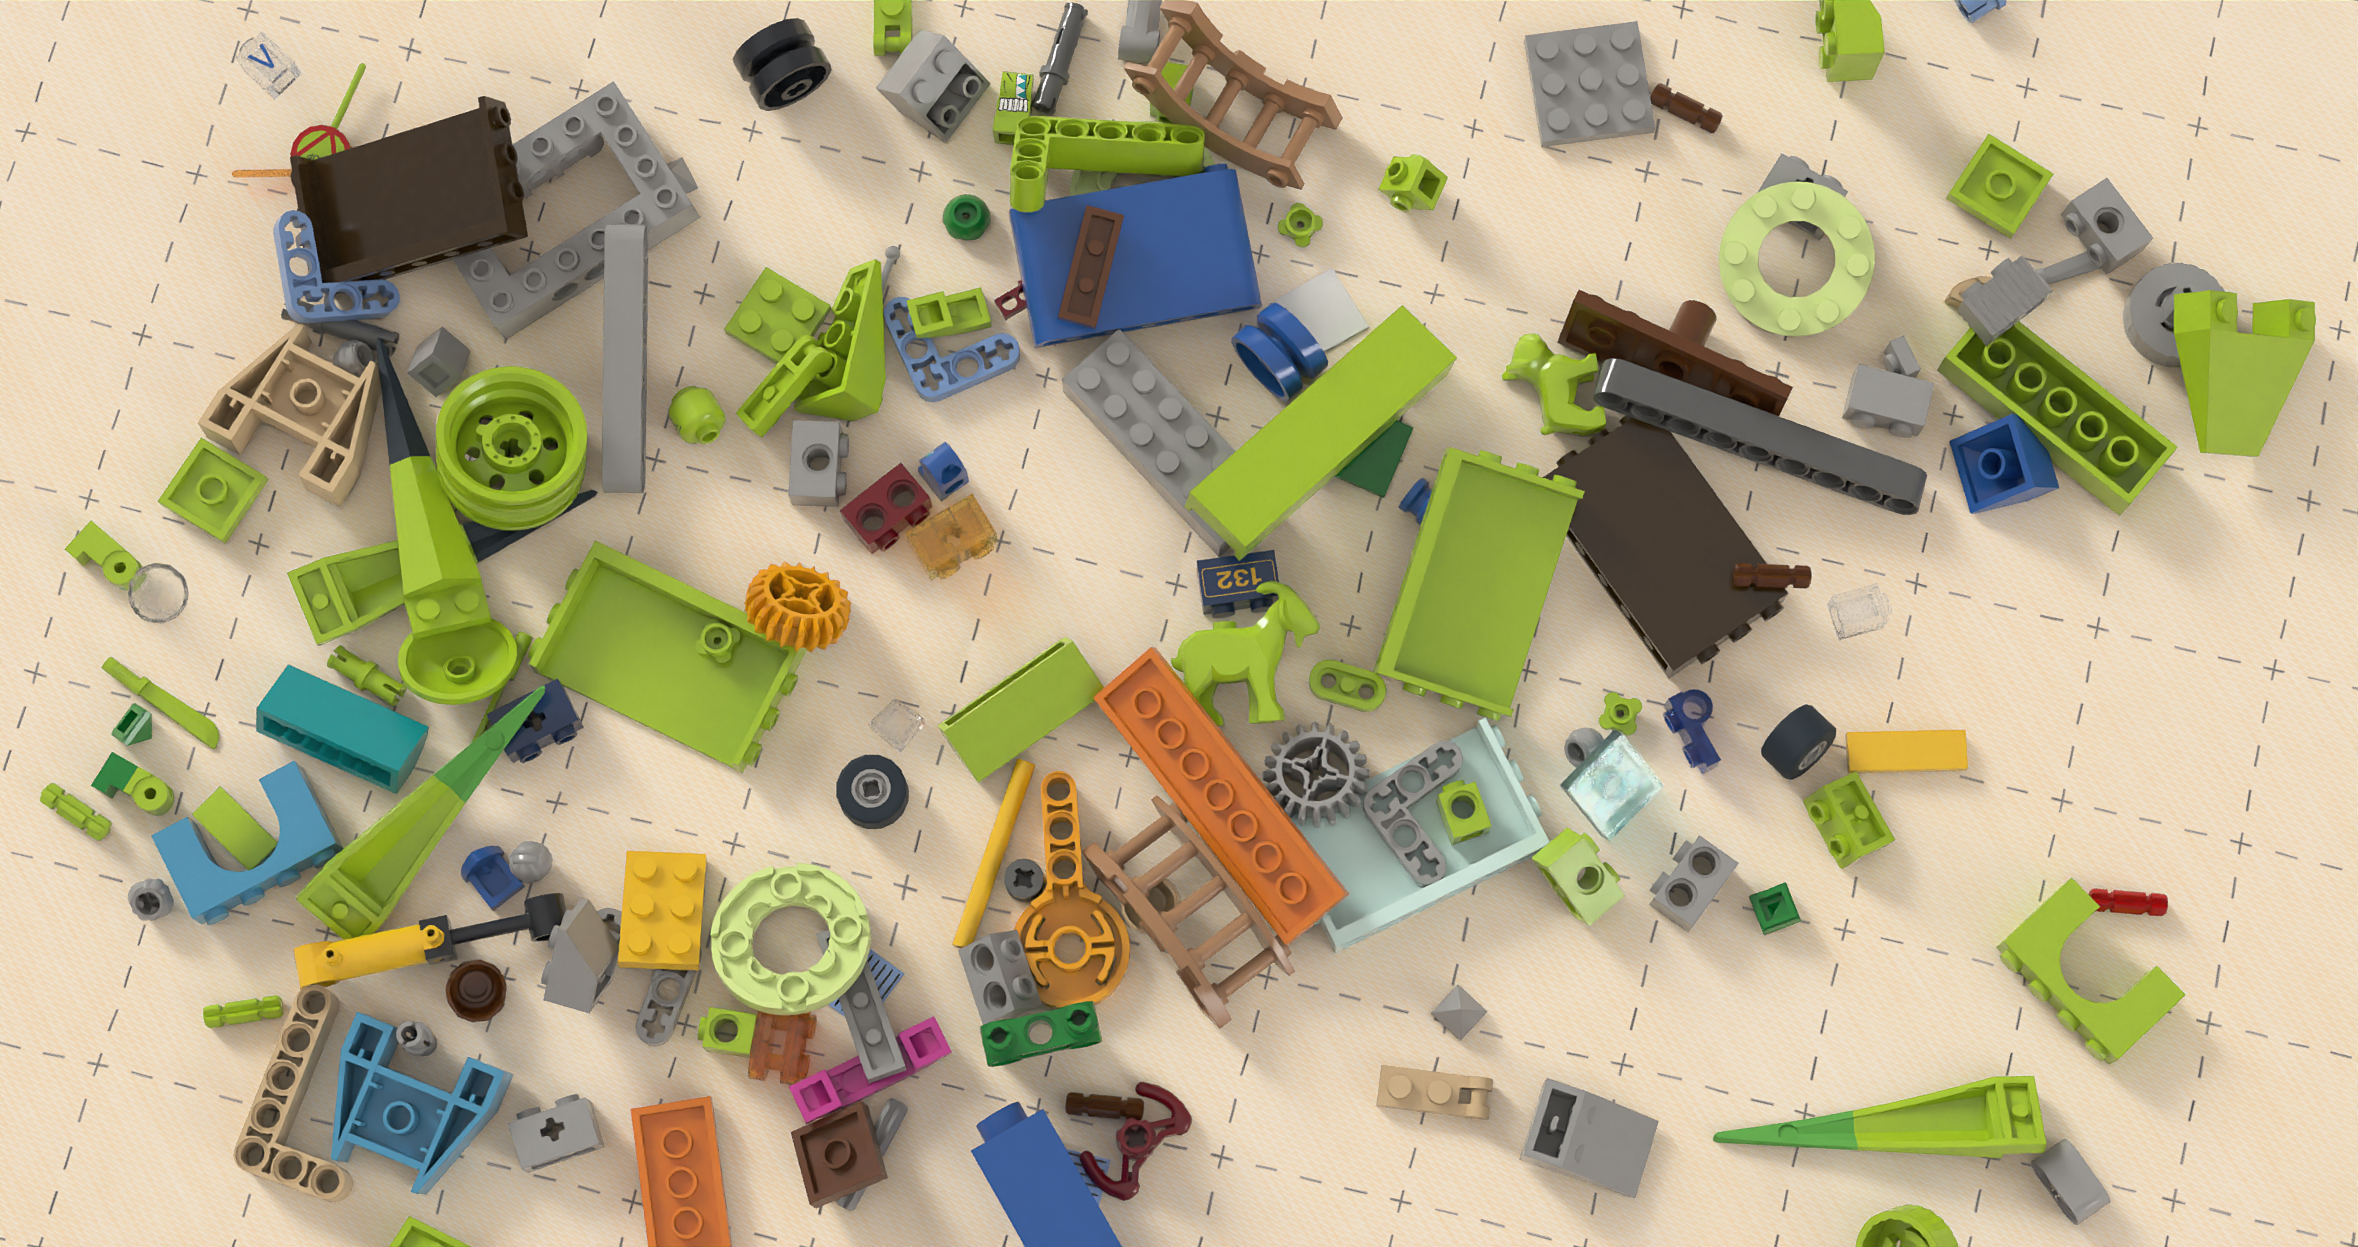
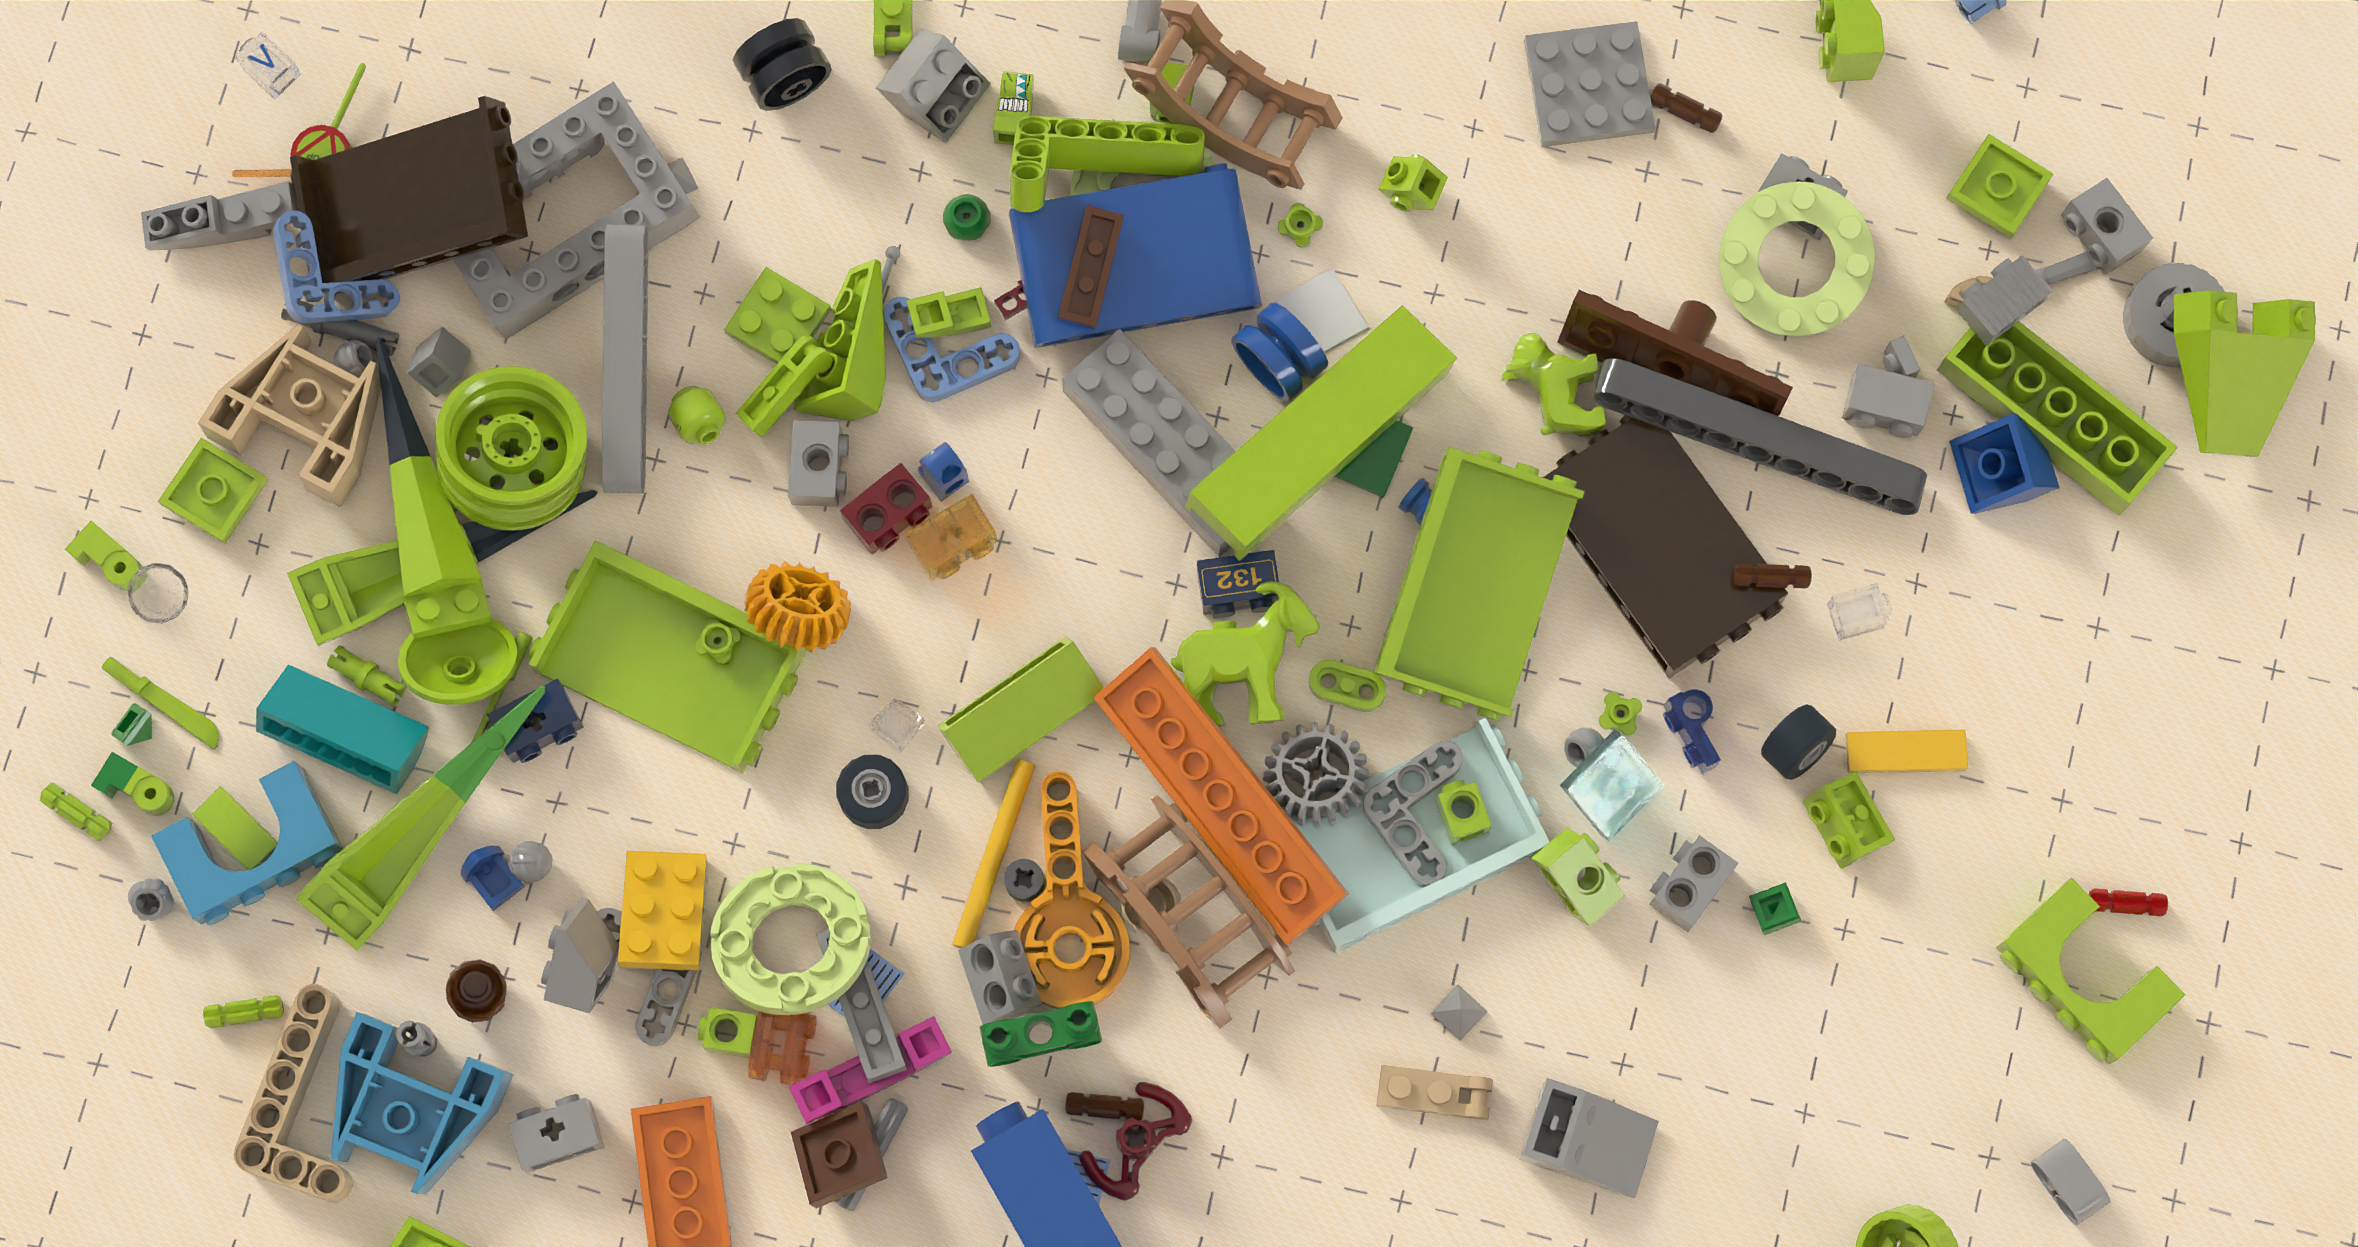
yellow piece [293,893,566,989] -> none
dark grey pin [1032,2,1088,115] -> none
lime plate [1713,1076,2047,1158] -> none
none -> light grey slope [141,181,298,250]

